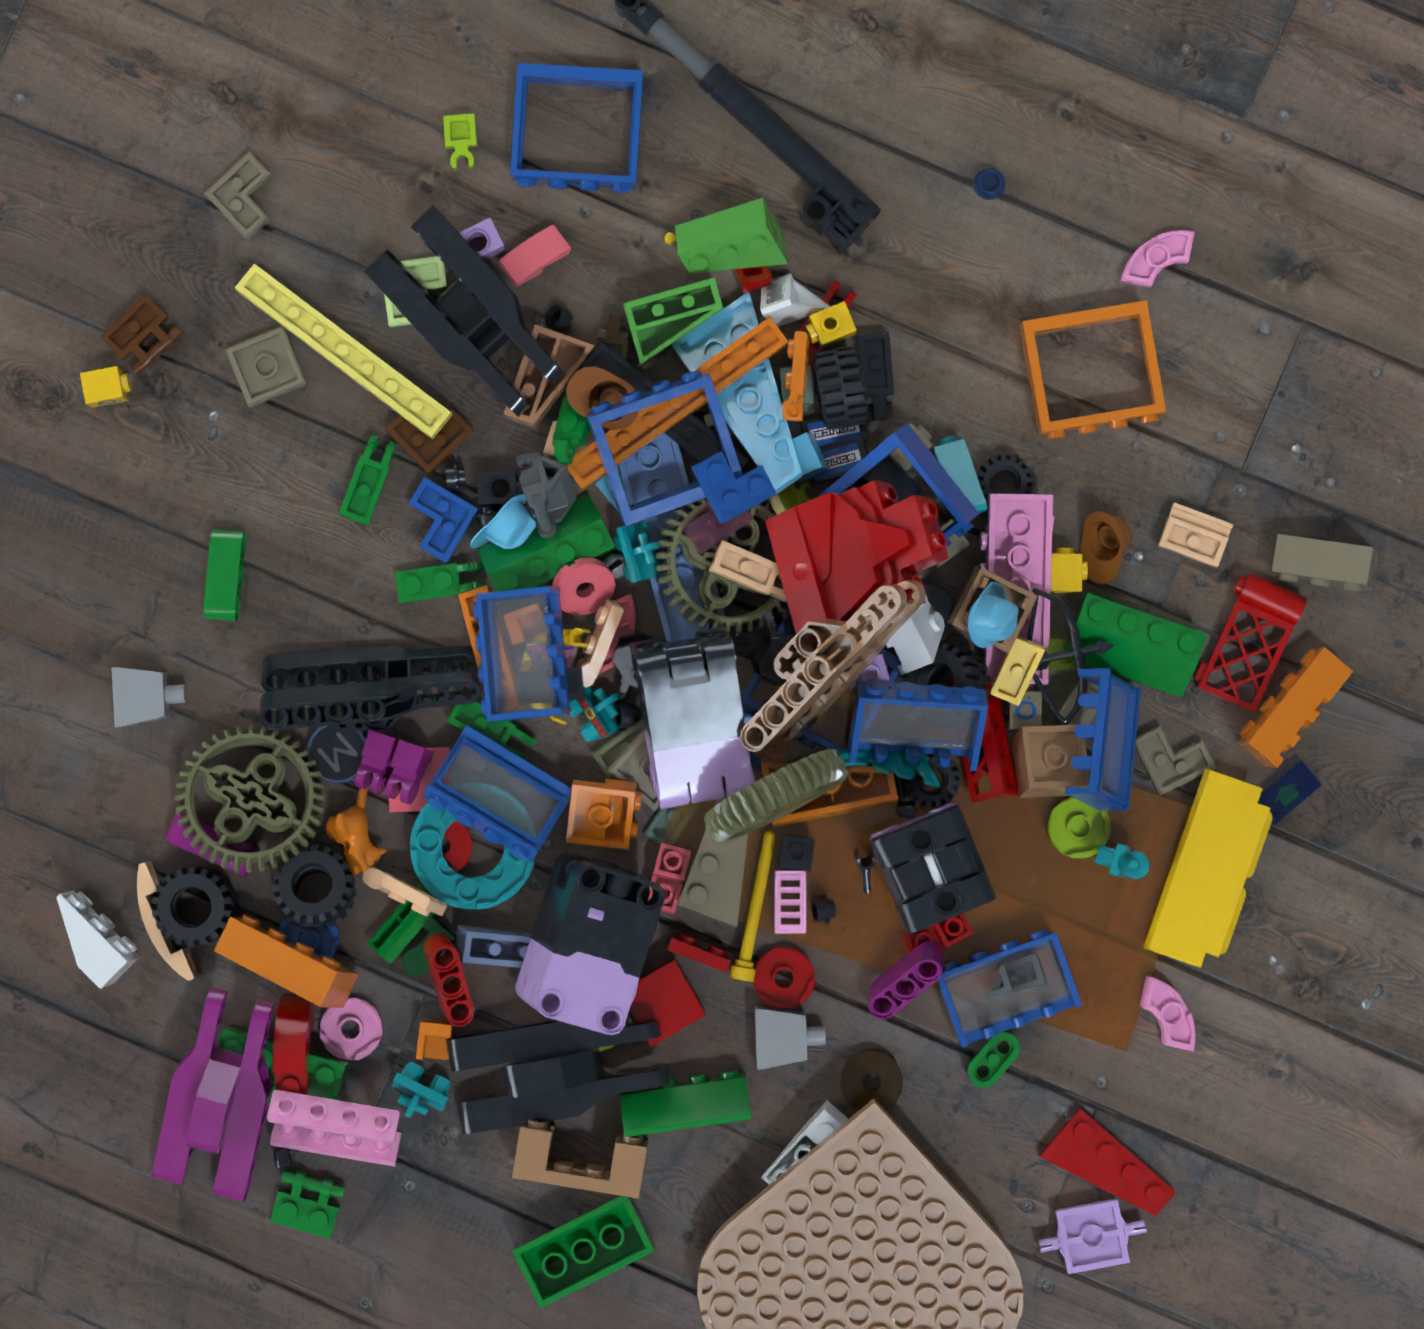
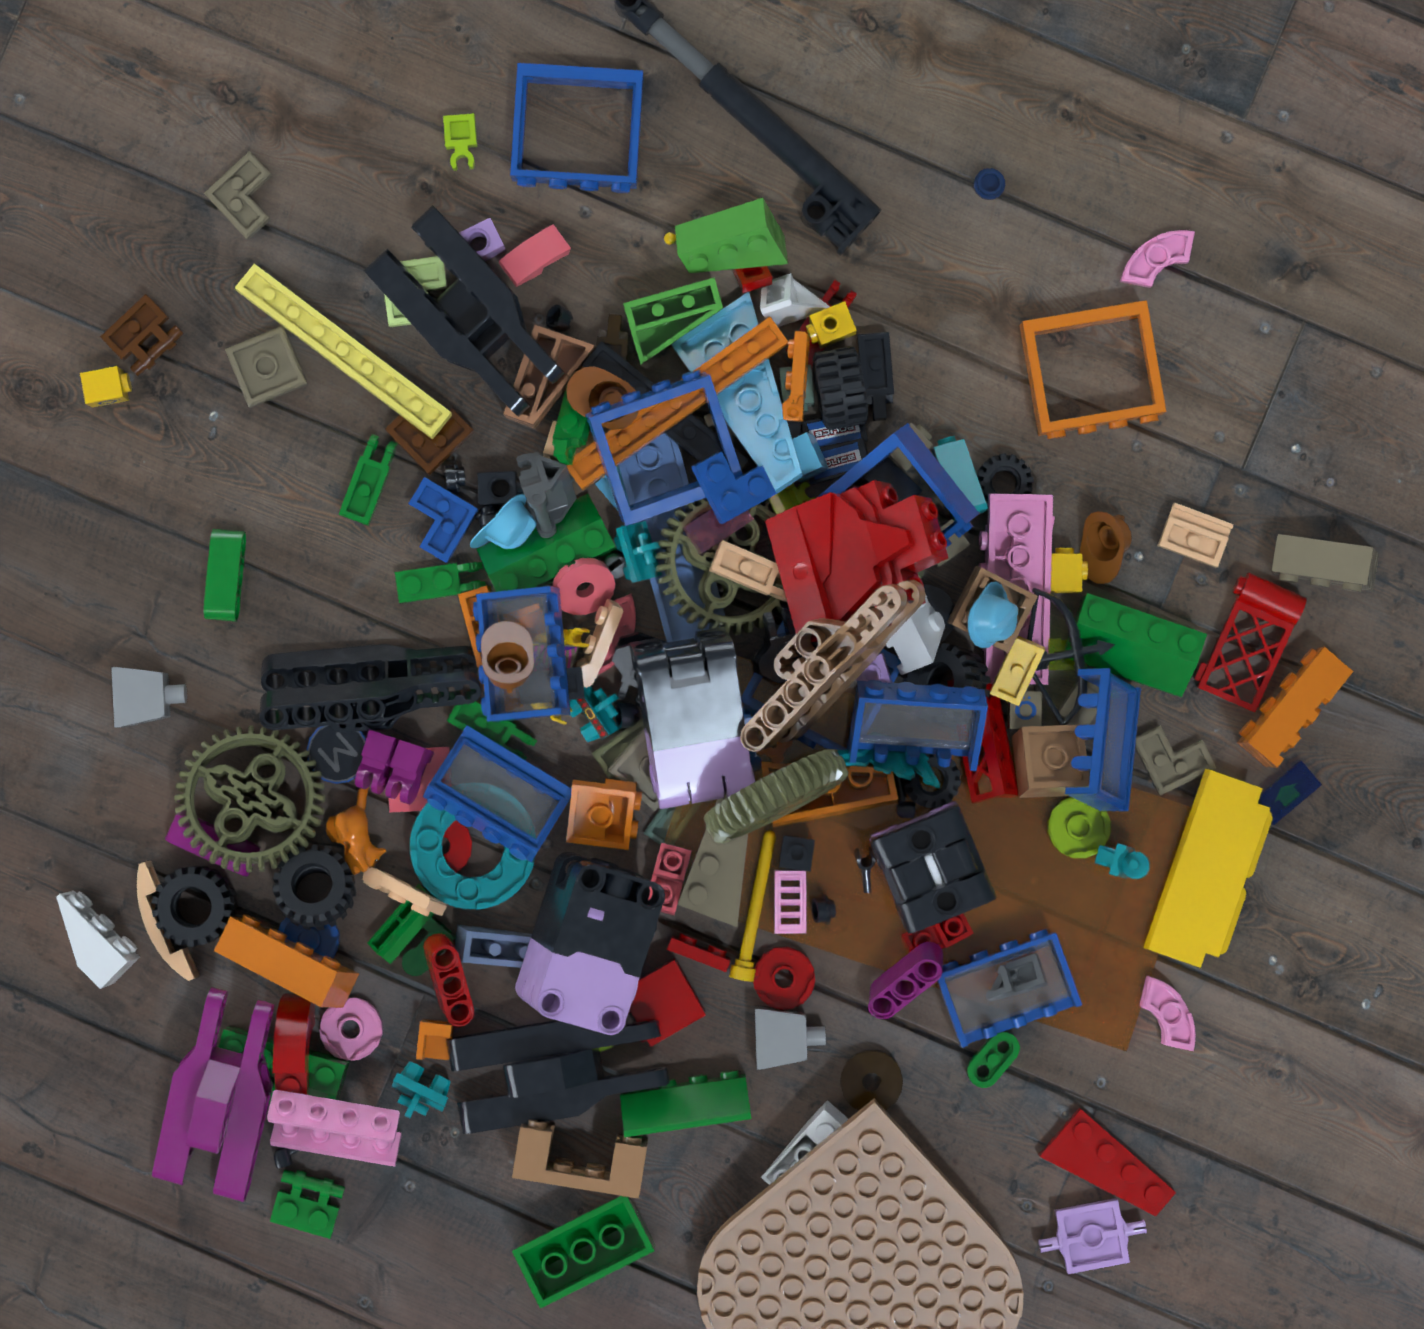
none -> piece [481,621,534,694]

